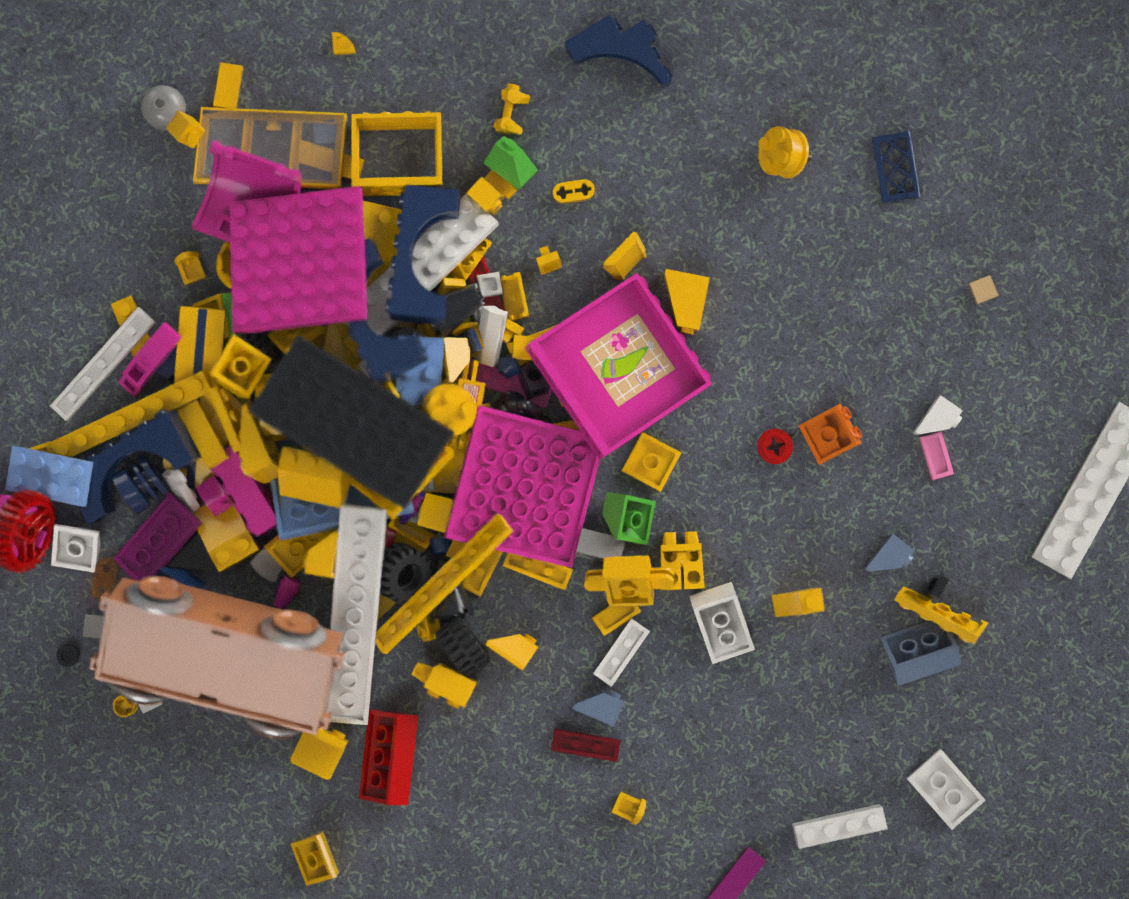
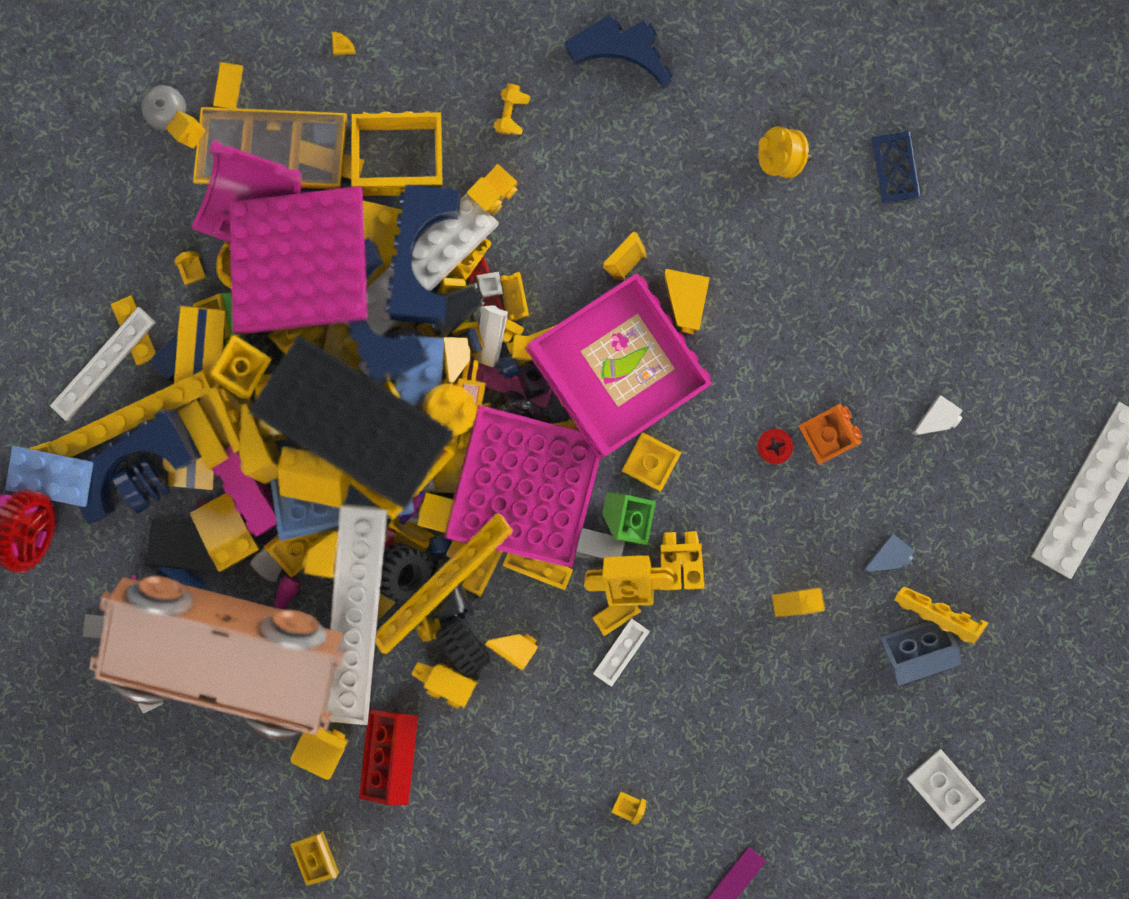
white slope [51,524,101,573] -> none
black tile [56,644,80,667] -> none
clear orange plate [90,557,119,601] -> none
magenta tile [113,493,202,582] -> none
yellow wheel [113,695,139,717] -> none
dark pink slope [118,322,182,398] -> none
white hinge [162,469,200,512] -> none
dark pink brick [196,476,233,517] -> none
bright green slope [483,136,538,190] -> none
yellow tile [536,245,562,275] -> none
dark red tile [551,728,621,762] -> none
yellow beam [553,179,595,204] -> none
sand blue slope [572,690,624,727] -> none
white slope [689,582,755,664] -> none
white brick [792,804,887,849] -> none
bright pink tile [919,431,954,480] -> none
black tile [925,575,950,599] -> none
tan tile [968,275,998,304] -> none

